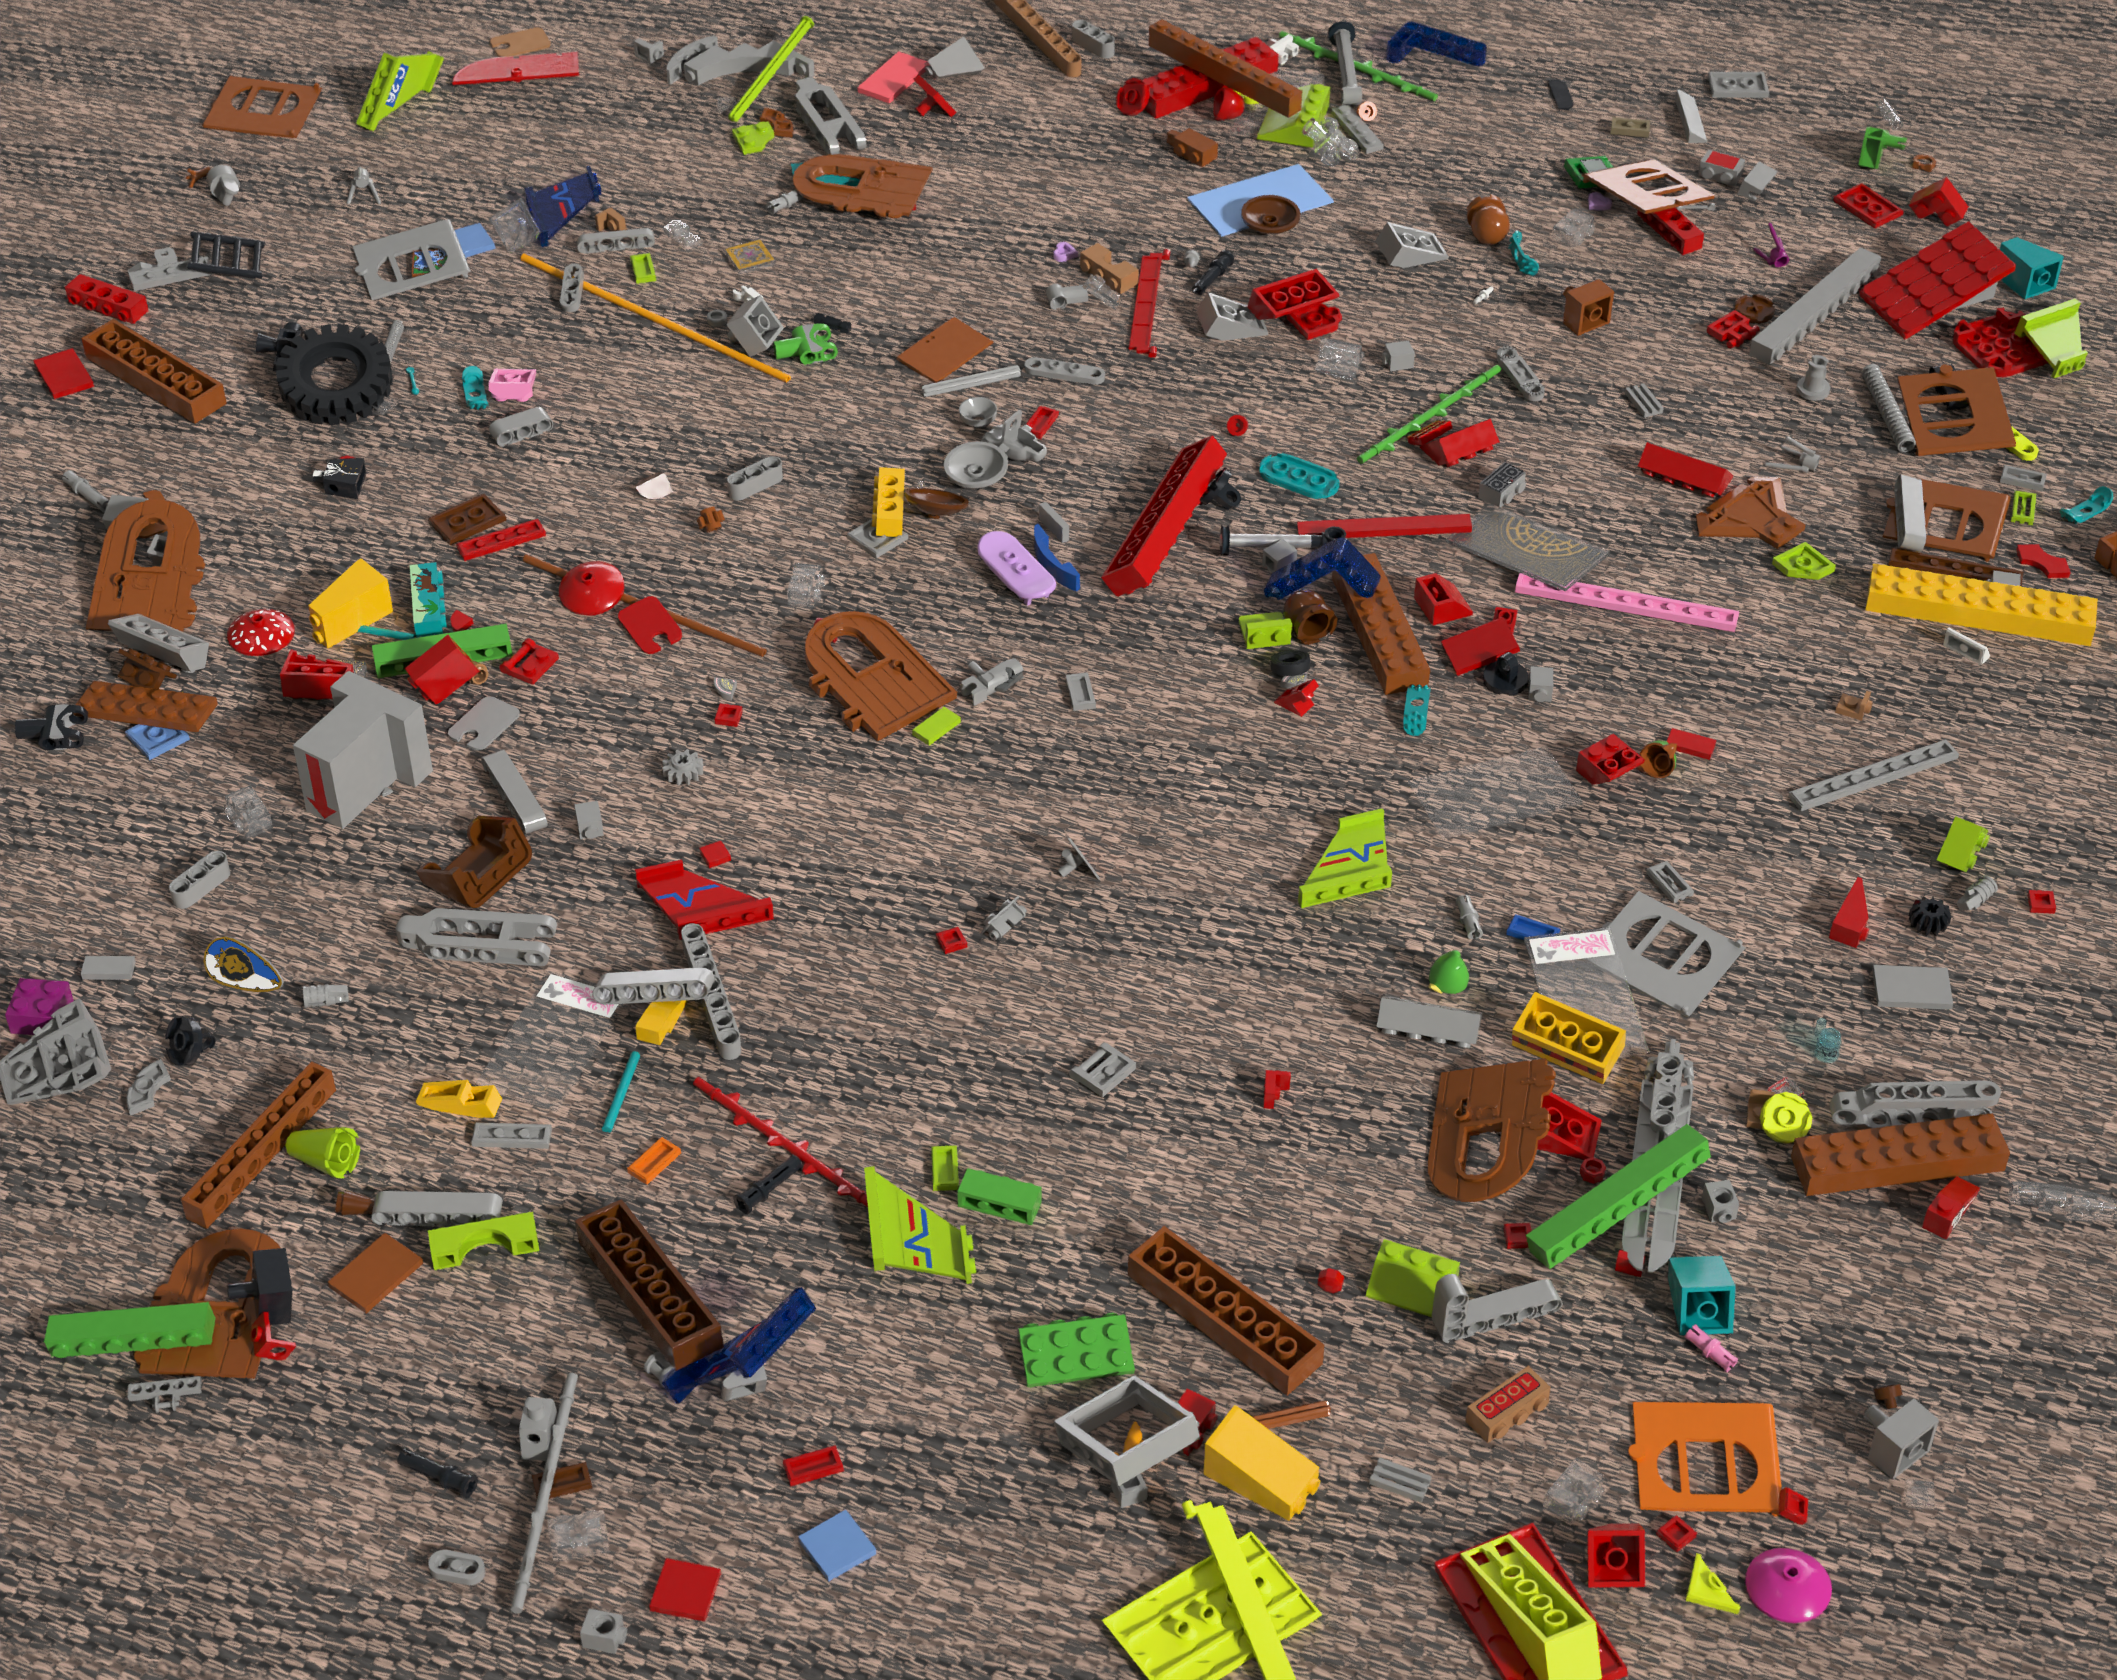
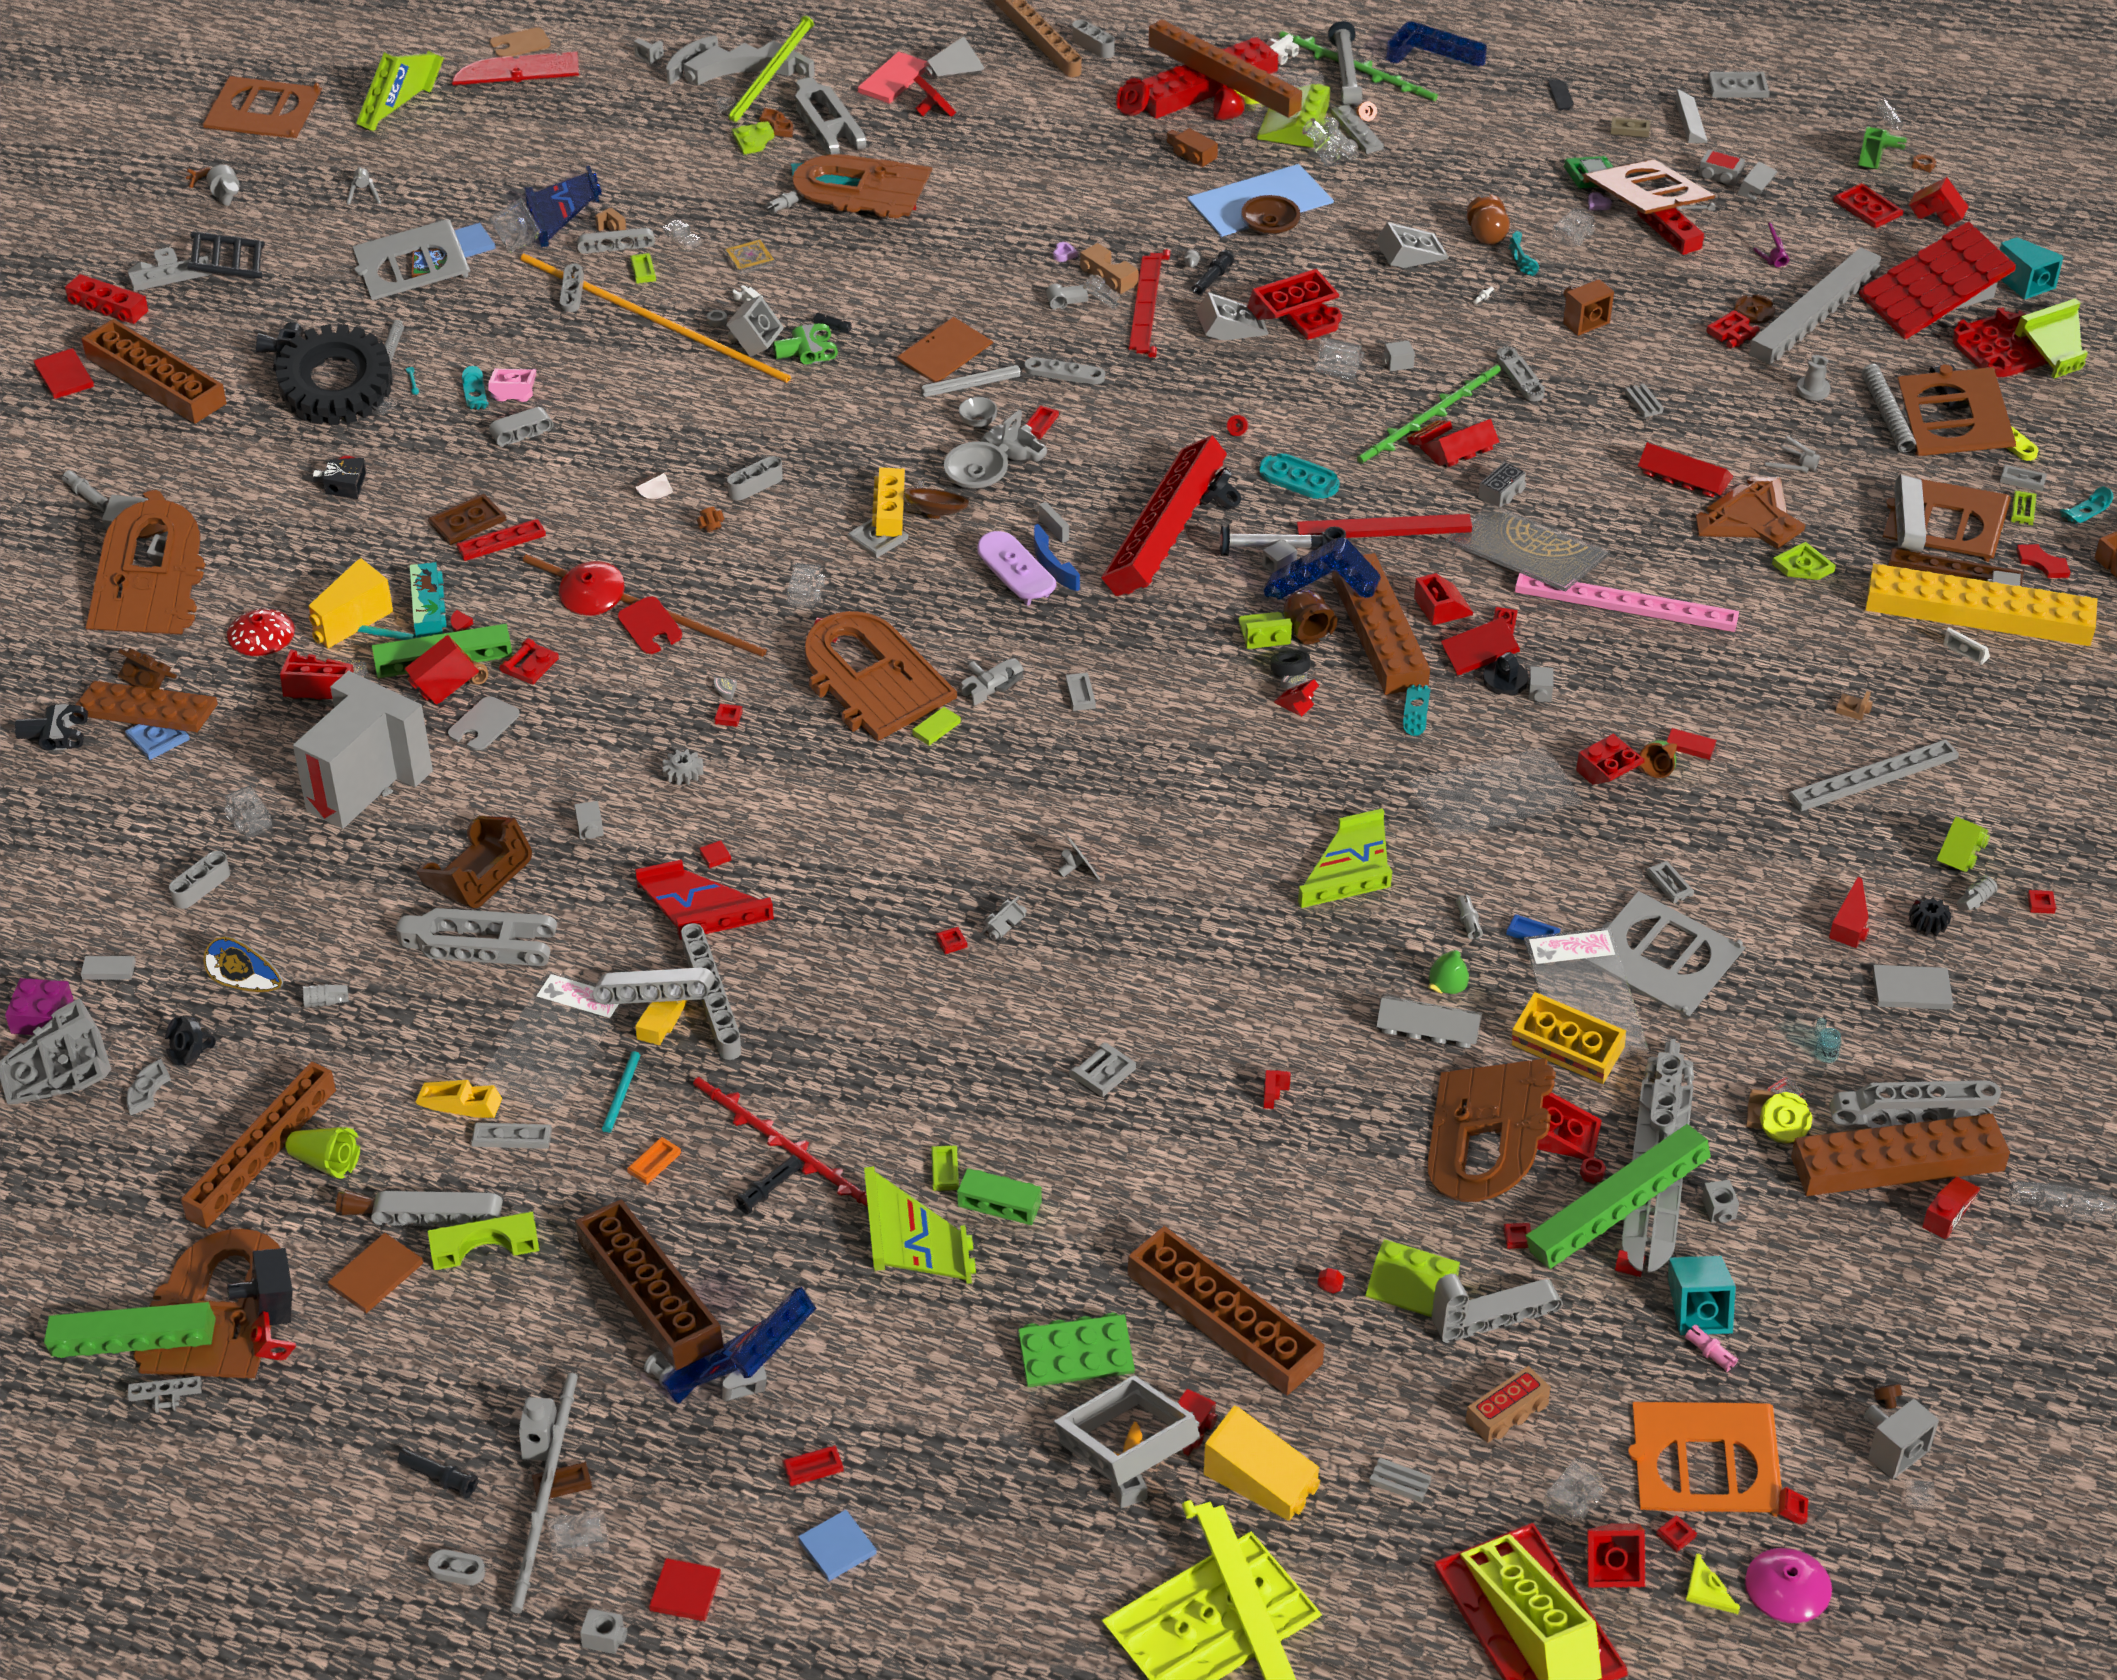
light grey slope [108,614,209,673] -> none
light grey beam [481,749,548,835] -> none
dark orange axle [1252,1400,1331,1429] -> none

